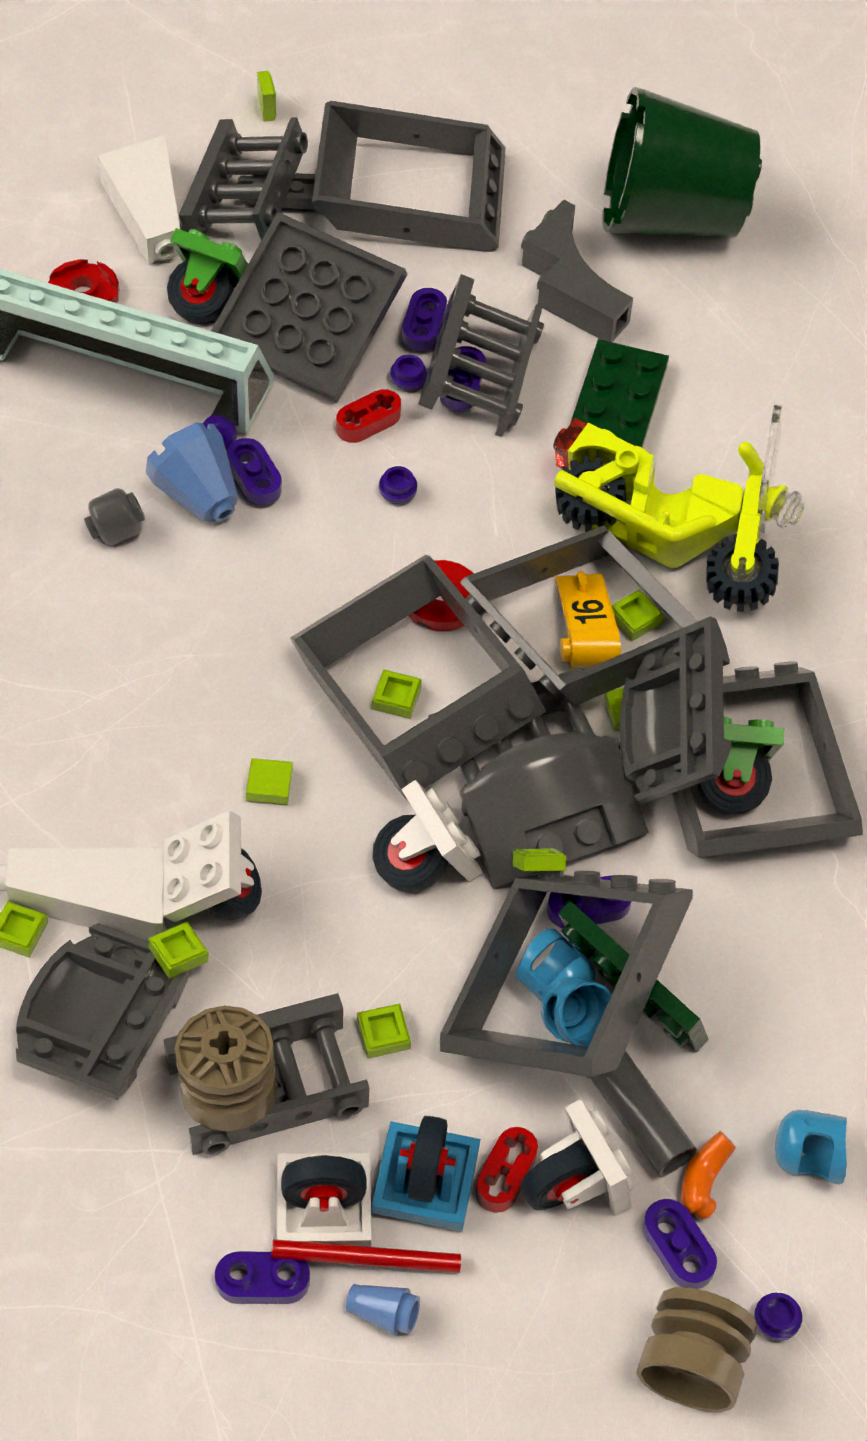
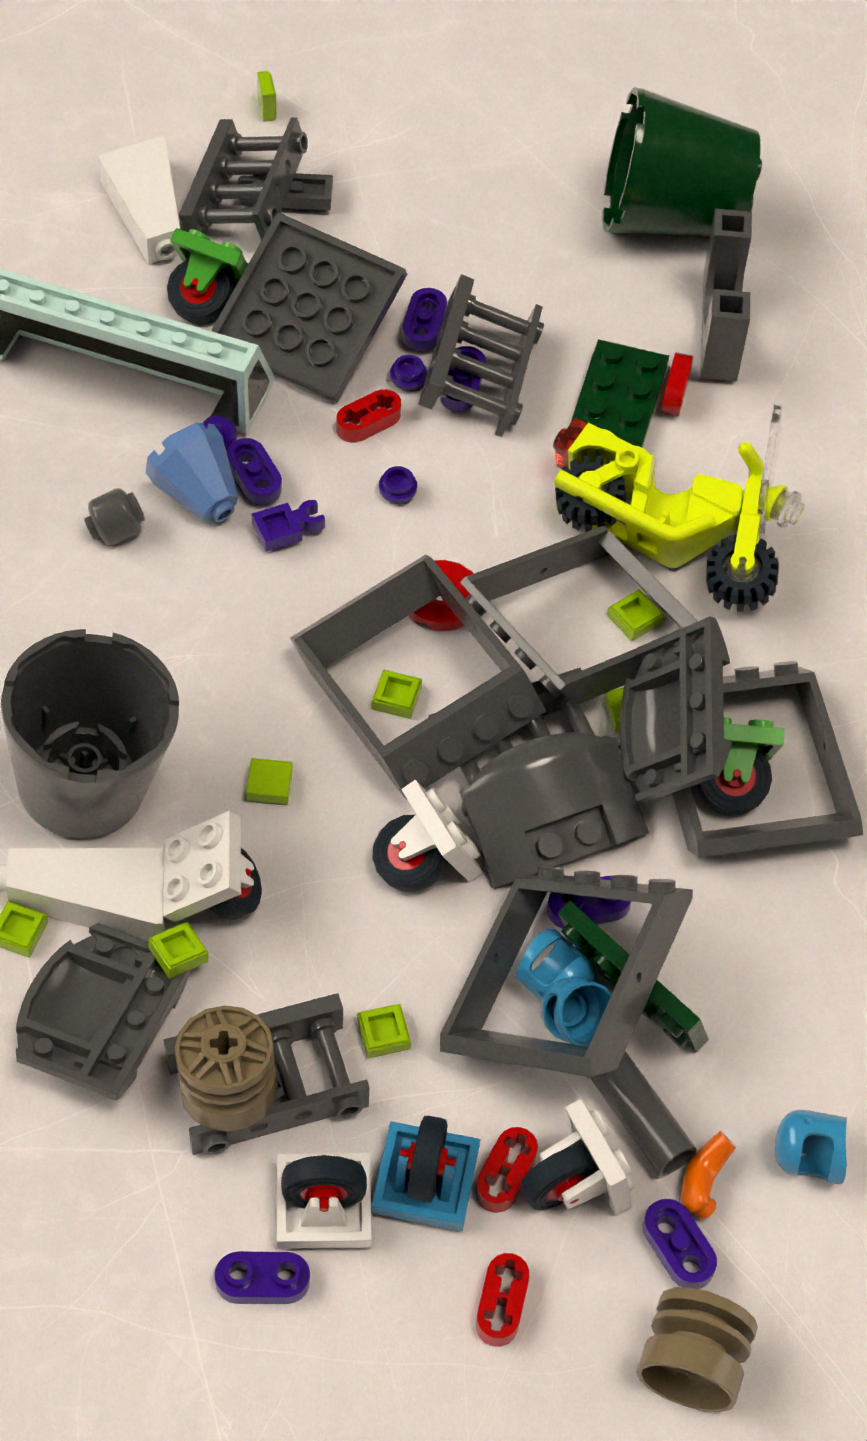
red tile [48,259,120,303] -> none
red bar [271,1239,461,1273] -> none
dark grey window [312,101,506,252] -> none
medium blue cone [346,1284,420,1336] -> none
lime tile [513,848,566,871] -> none
dark grey arch [521,200,633,342] -> none
yellow door [555,571,621,670] -> none
dark purple plate [754,1292,803,1341] -> none
none -> dark grey cone [1,629,179,839]
none -> dark purple plate [251,500,325,552]
none -> red beam [476,1253,529,1347]
none -> red beam [661,352,694,416]
none -> dark grey arch [700,209,752,381]

